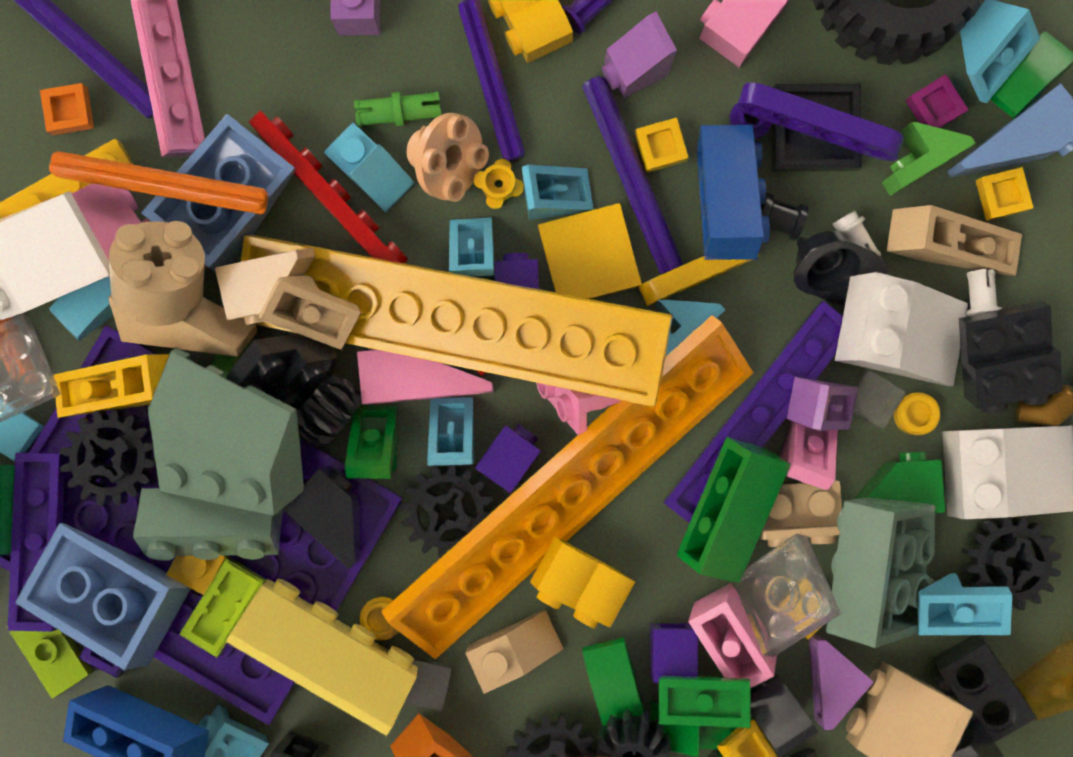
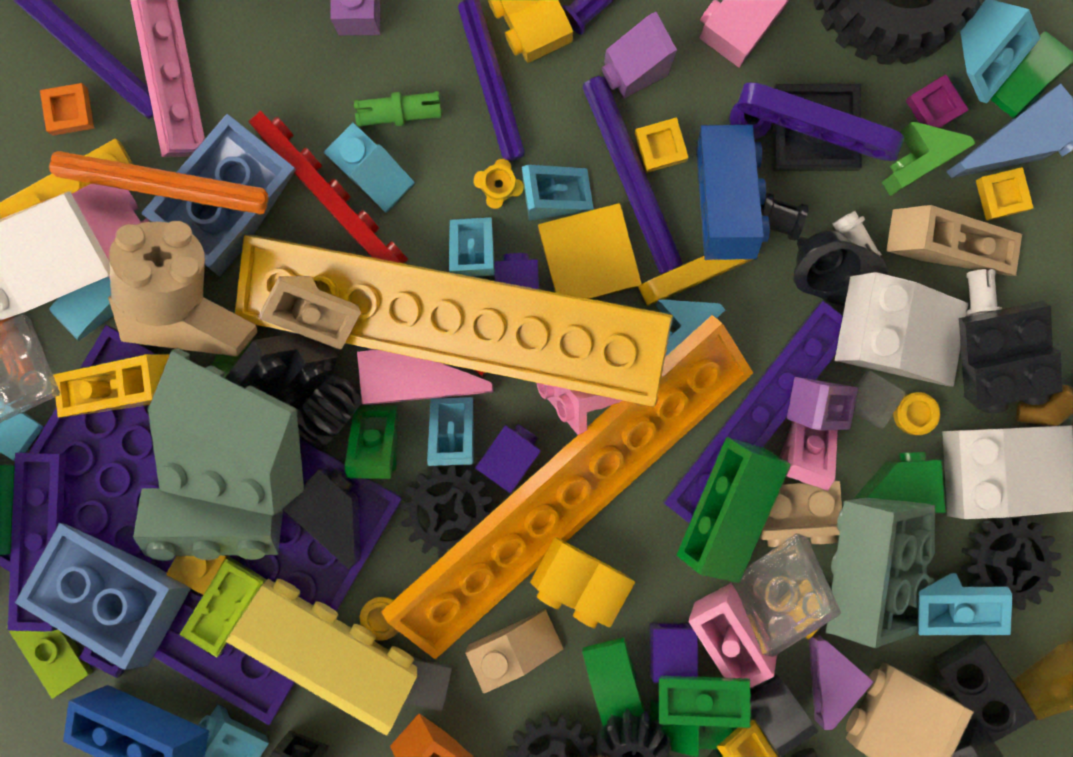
black gear [60,410,156,505] -> none
tan slope [215,247,315,325] -> none
light nougat plate [407,113,489,202] -> none

